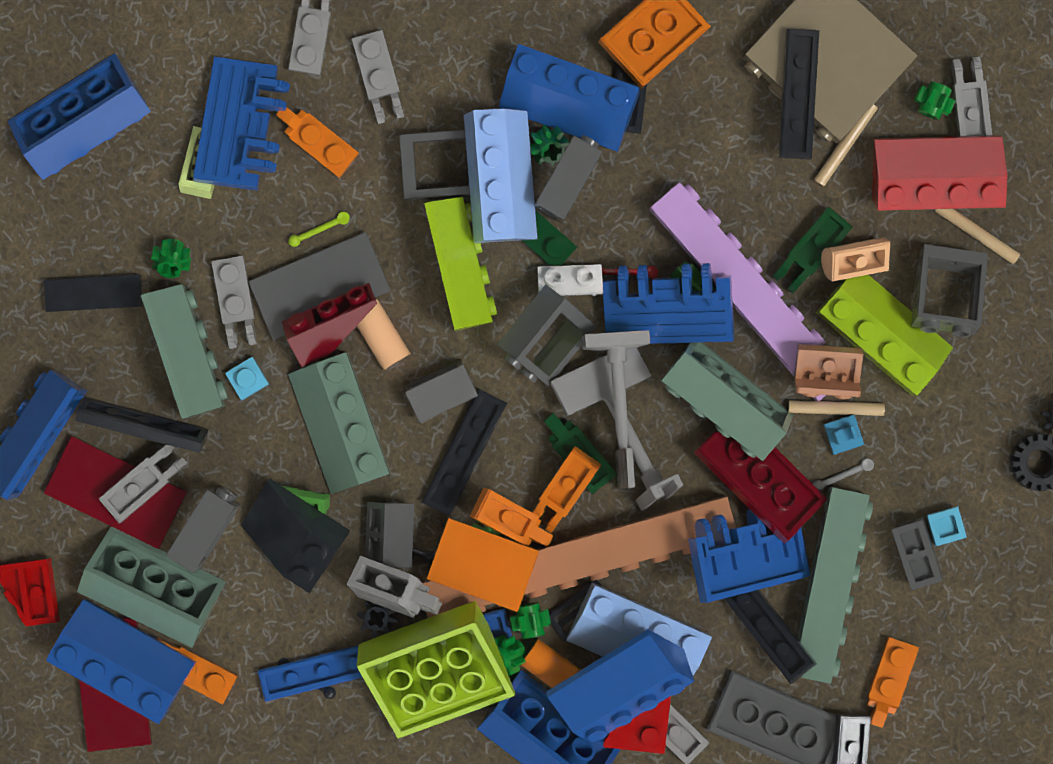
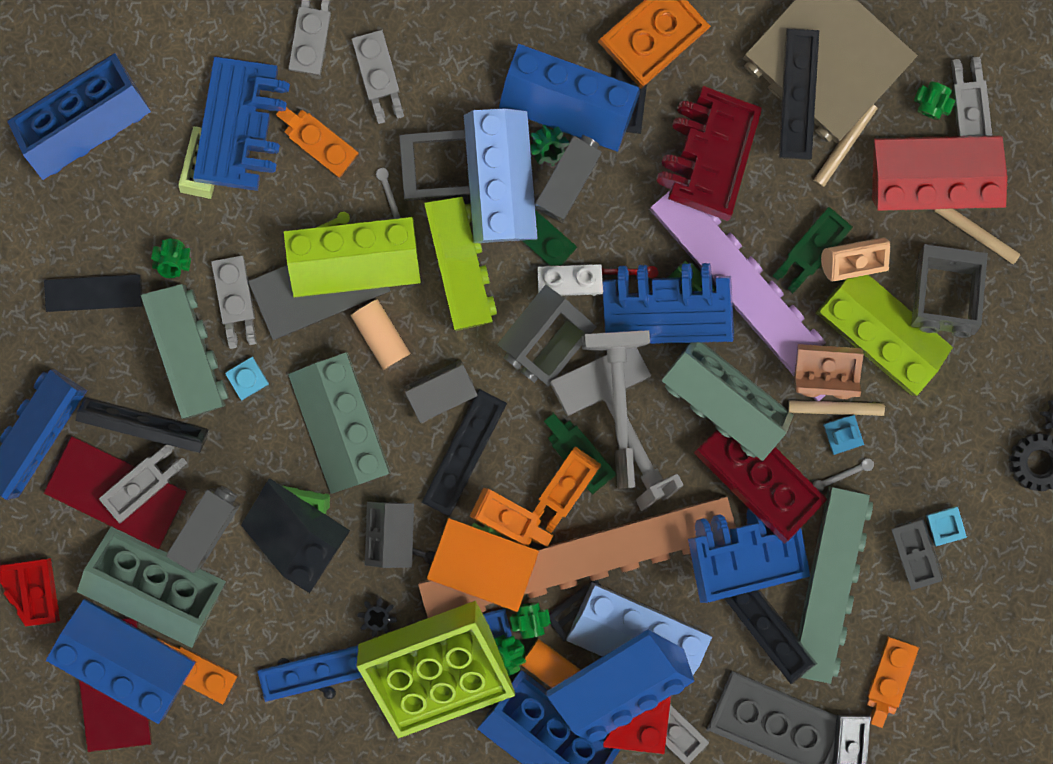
dark red slope [281,283,377,367] -> none
light grey hinge [347,556,442,618] -> none
none -> lime slope [284,217,421,298]
none -> light grey hinge [376,168,400,219]
none -> dark red hinge [656,86,762,221]

